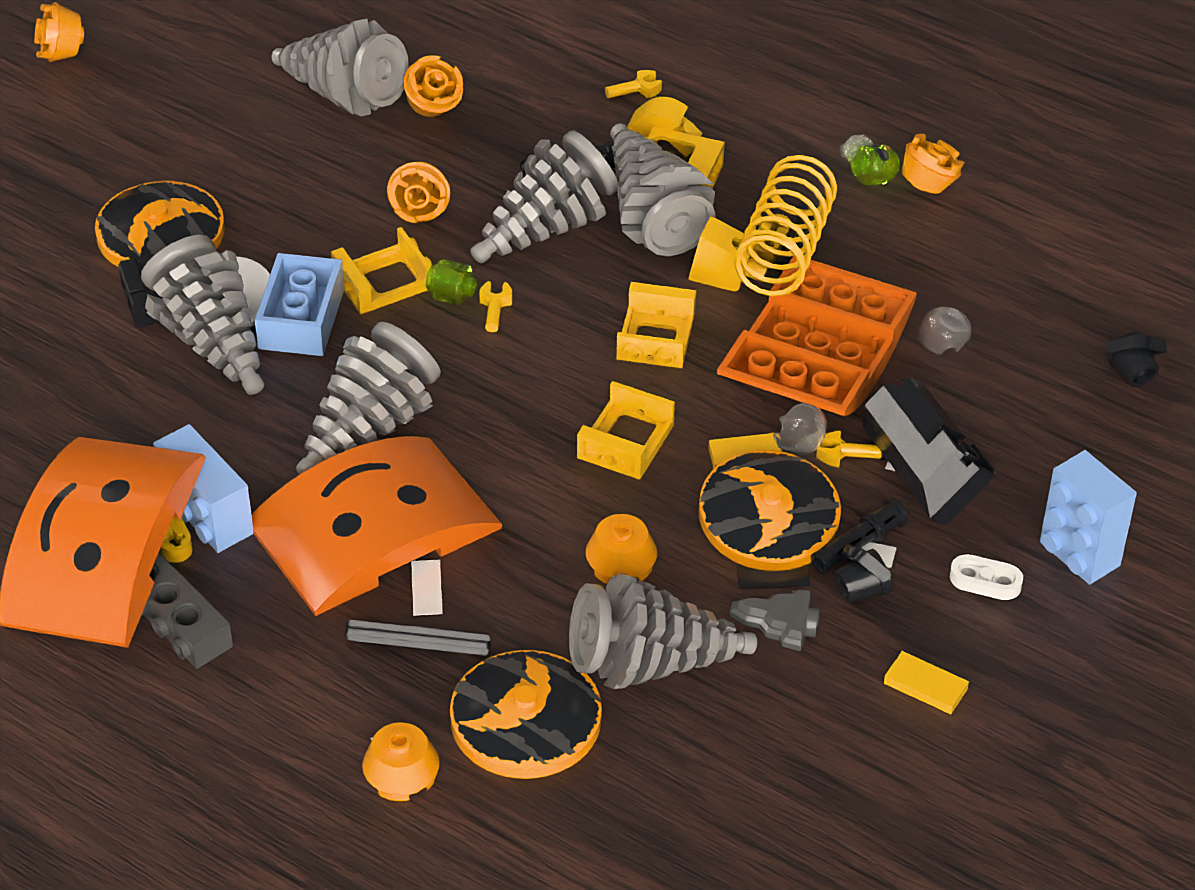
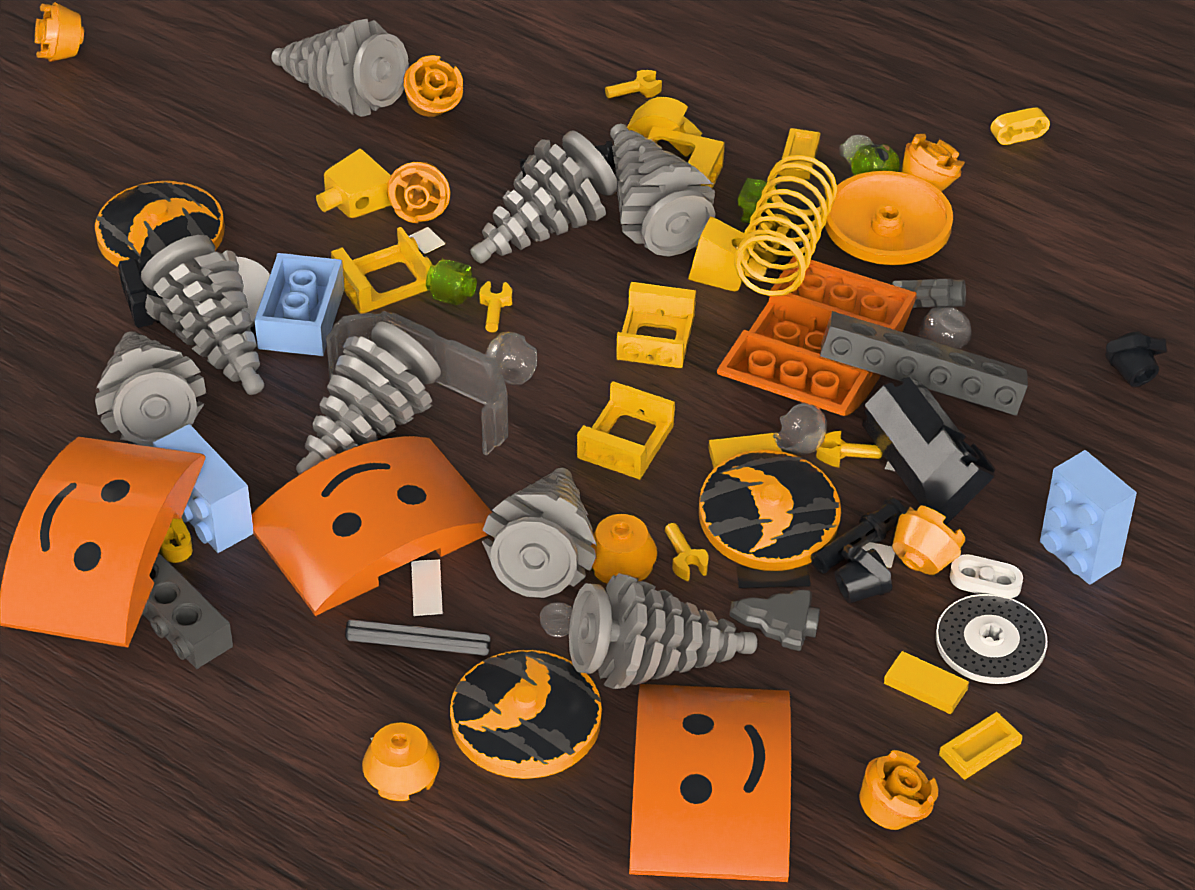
none -> light grey plant [95,331,206,447]
none -> yellow torso [316,148,391,218]
none -> clear windscreen [326,311,508,455]
none -> white sticker [409,227,445,254]
none -> light grey plant [482,468,597,598]
none -> clear hair [485,332,538,385]
none -> clear plate [540,602,573,637]
none -> orange slope [629,684,791,882]
none -> yellow bar [664,523,709,581]
none -> clear neon green plate [738,178,778,223]
none -> yellow tile [779,128,820,180]
none -> dark grey brick [820,311,1028,416]
none -> light orange dish [825,171,953,265]
none -> light orange cone [859,750,938,830]
none -> dark grey rock [892,279,966,308]
none -> light orange cone [892,505,965,575]
none -> piece [936,594,1048,684]
none -> yellow tile [939,712,1022,780]
none -> yellow beam [990,107,1050,145]

